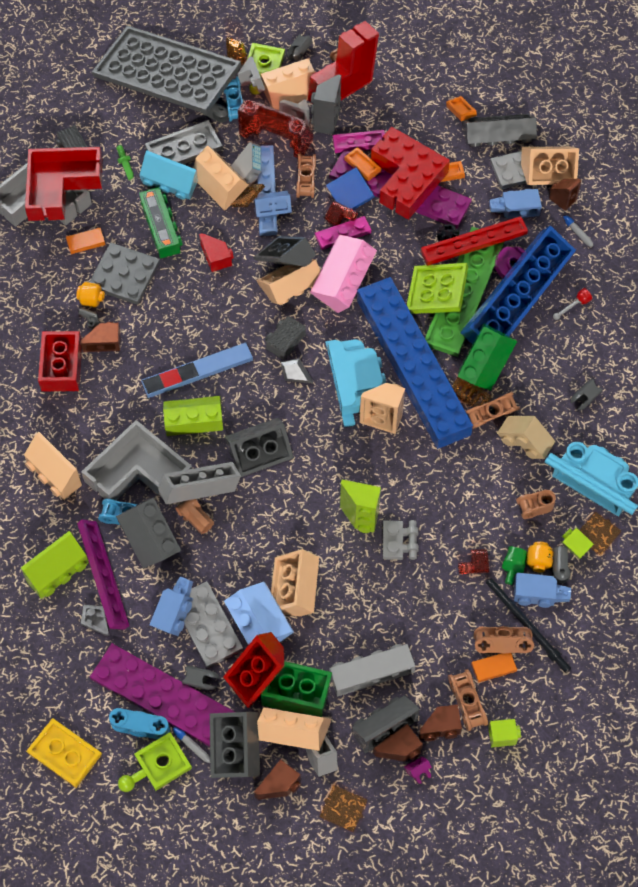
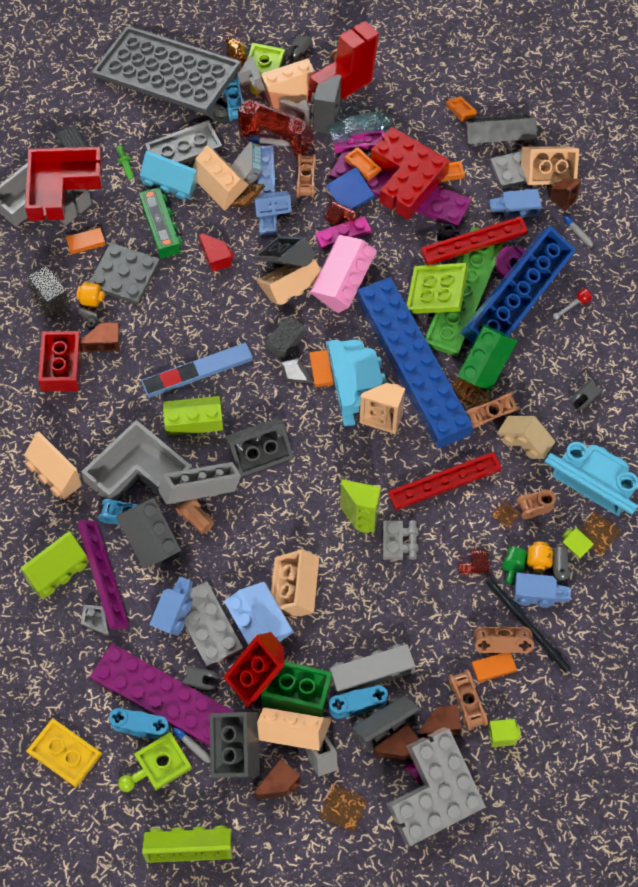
none -> clear smoke brick [28,265,71,320]
none -> lime slope [142,826,233,863]
none -> light grey piece [248,136,290,147]
none -> orange tile [309,350,333,388]
none -> clear light blue slope [327,113,396,143]
none -> dark azure piece [329,685,388,719]
none -> light grey piece [387,727,486,846]
none -> red plate [388,452,502,511]
none -> clear orange tile [492,501,520,529]

